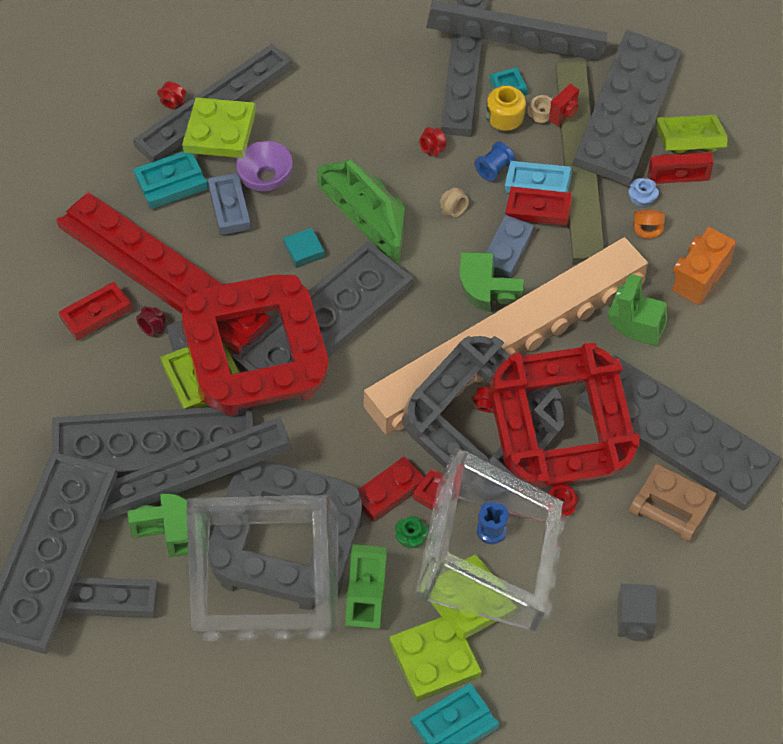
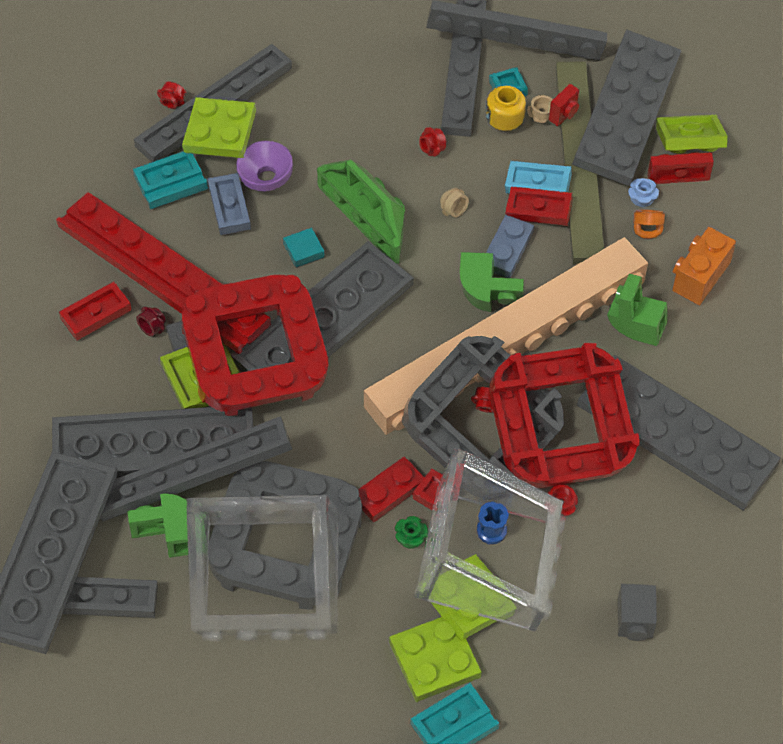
bright green brick [345,544,387,629] -> none
blue bush [474,141,515,181] -> none
medium nougat plate [629,463,717,543] -> none

